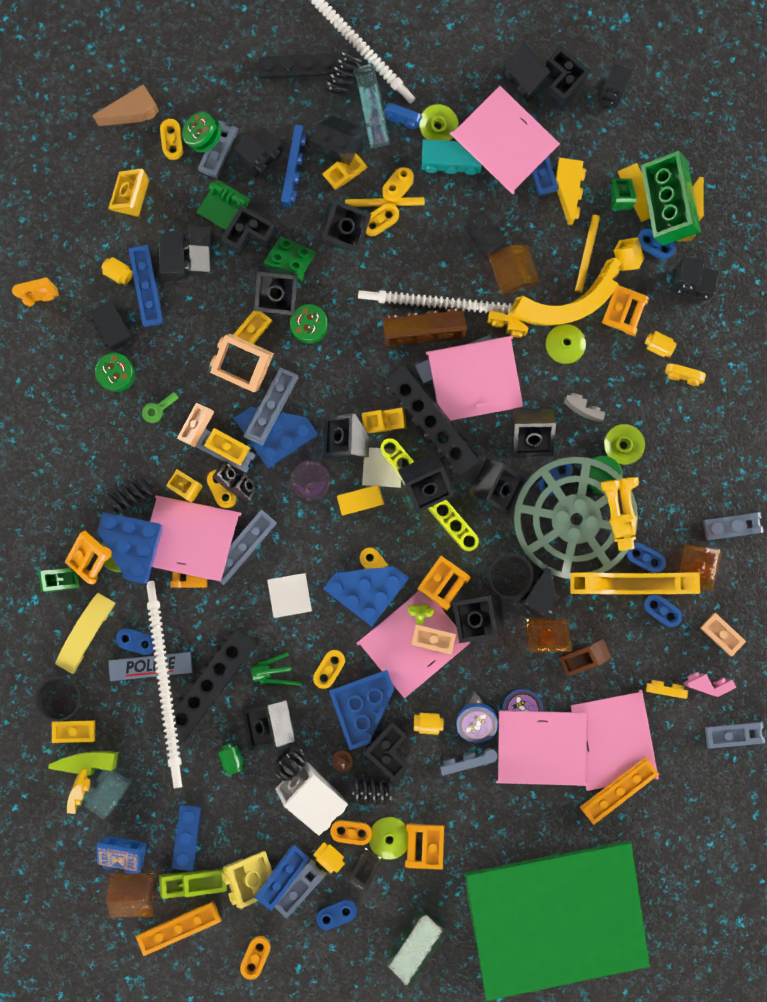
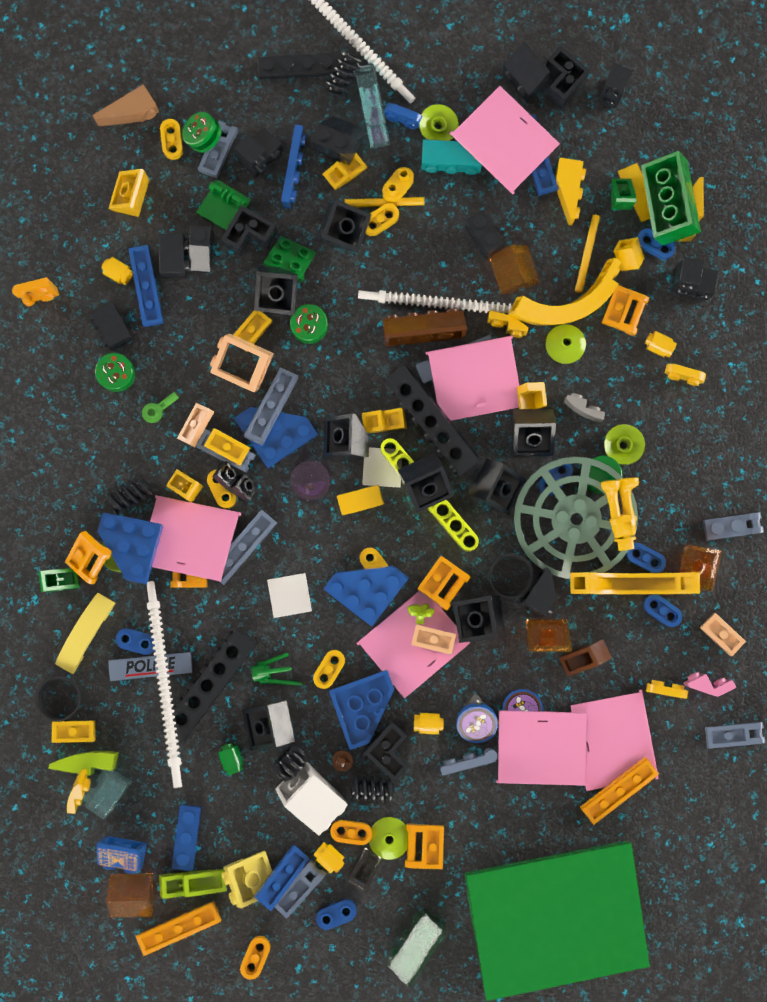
none -> yellow panel [516,382,547,409]

